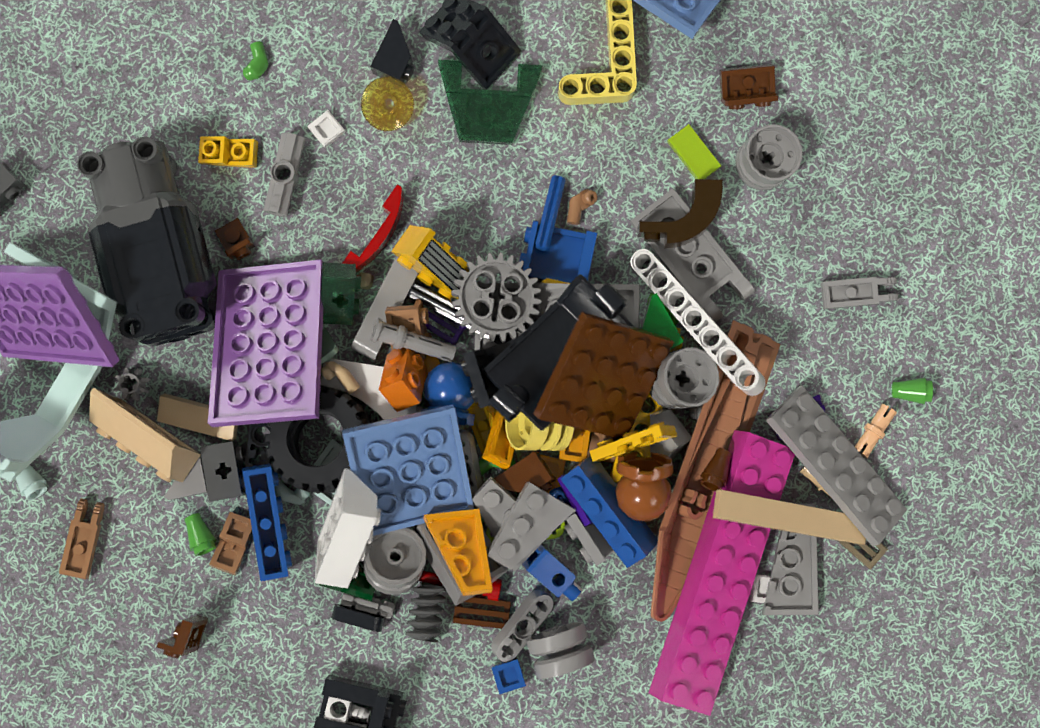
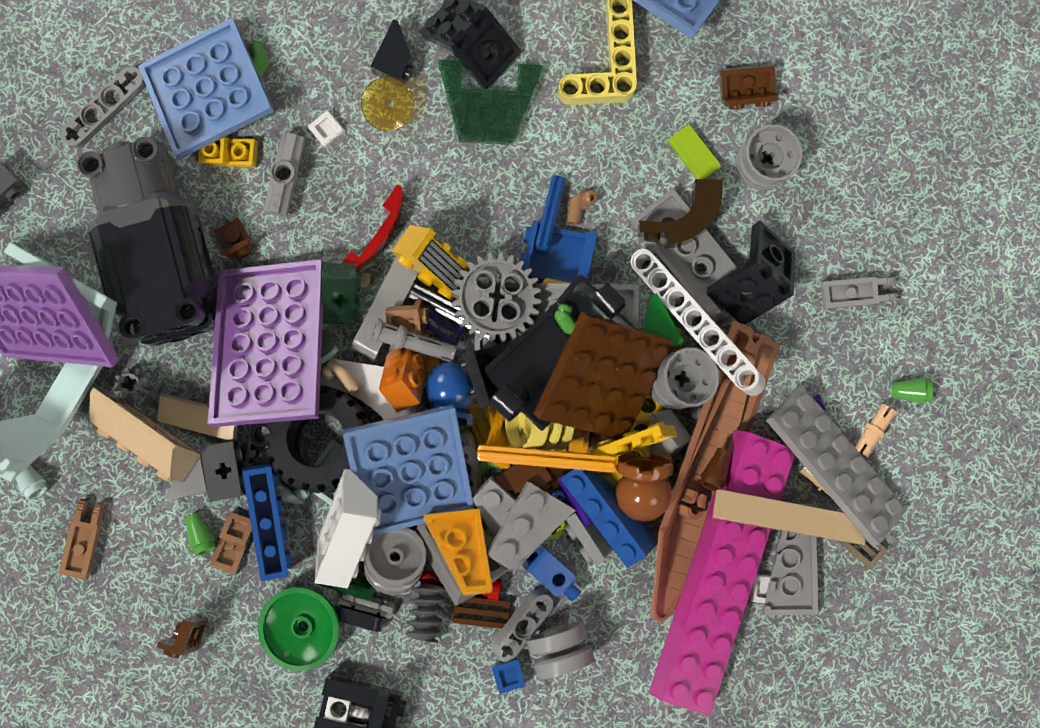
none -> light grey beam [60,66,145,148]
none -> medium blue plate [138,18,274,159]
none -> green dish [258,587,340,671]
none -> light orange axle [477,444,617,473]
none -> bright green arm [555,304,577,335]
none -> black bracket [707,221,796,325]

